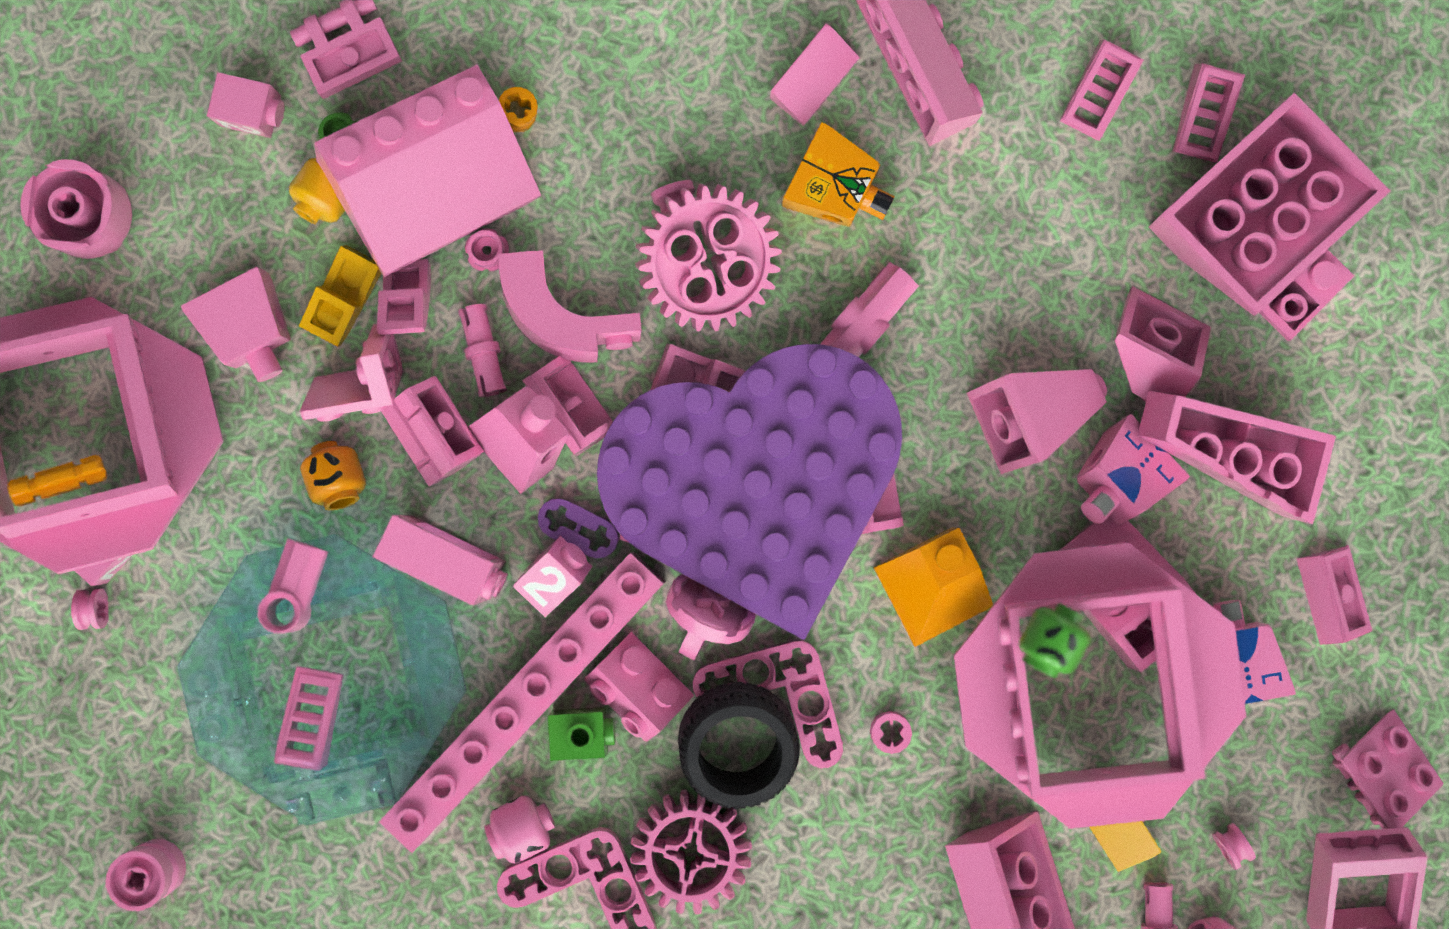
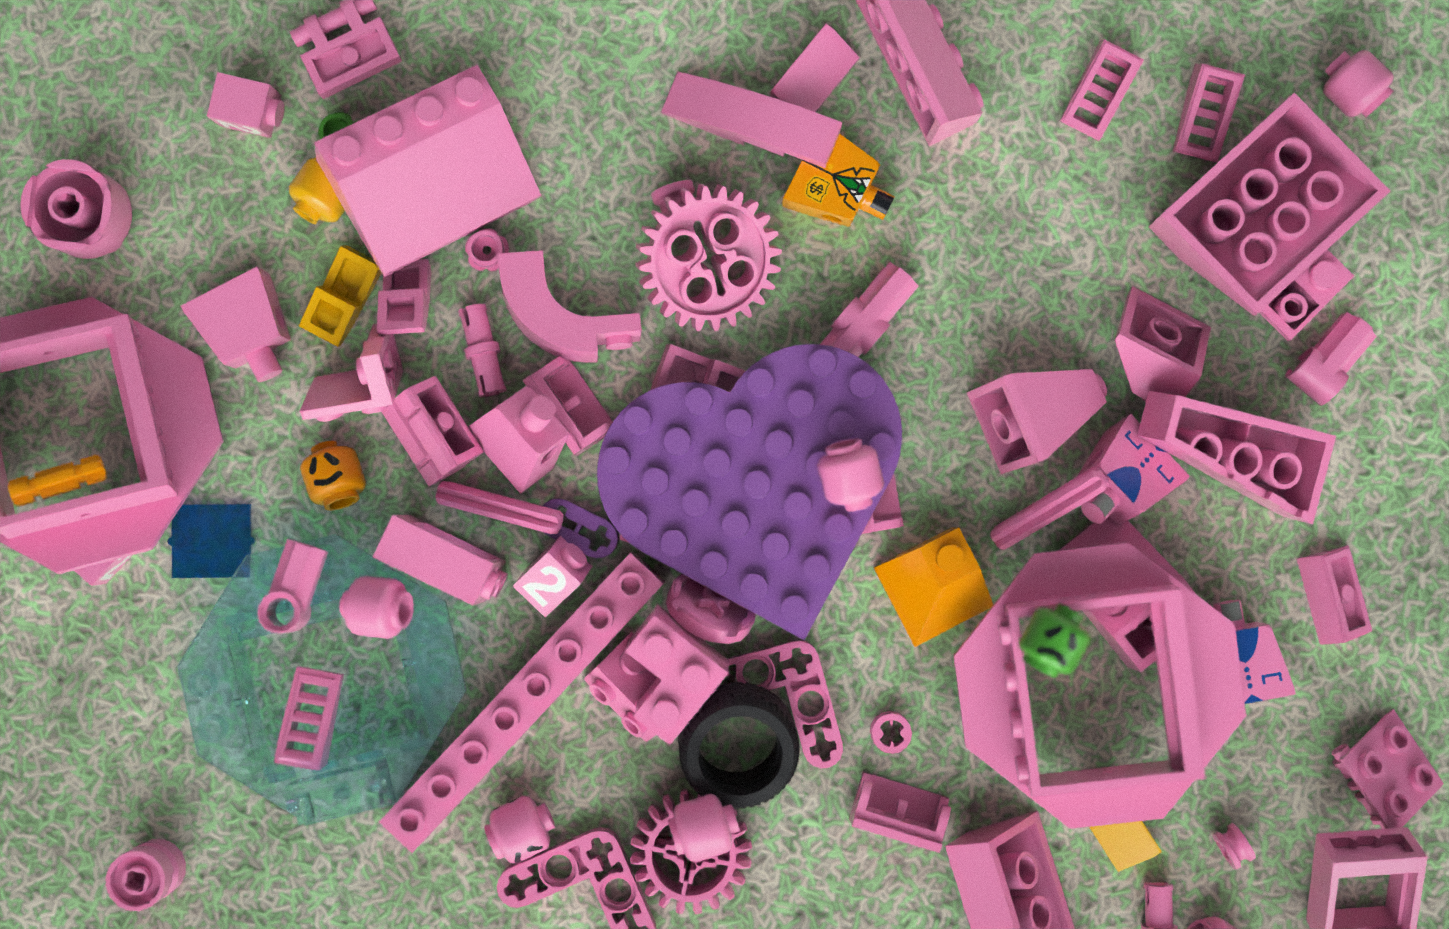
bright pink bush [71,589,109,630] -> none
light orange bush [499,87,538,133] -> none
bright green brick [548,707,616,761] -> none
none -> clear blue piece [167,504,256,578]
none -> bright pink head [339,576,414,639]
none -> bright pink axle [435,481,564,534]
none -> bright pink brick [625,604,729,745]
none -> bright pink slope [661,72,842,168]
none -> bright pink head [668,794,739,862]
none -> bright pink head [817,438,884,511]
none -> bright pink hinge [849,771,951,853]
none -> bright pink axle [990,467,1109,550]
none -> bright pink piece [1285,312,1377,406]
none -> bright pink head [1323,50,1394,118]

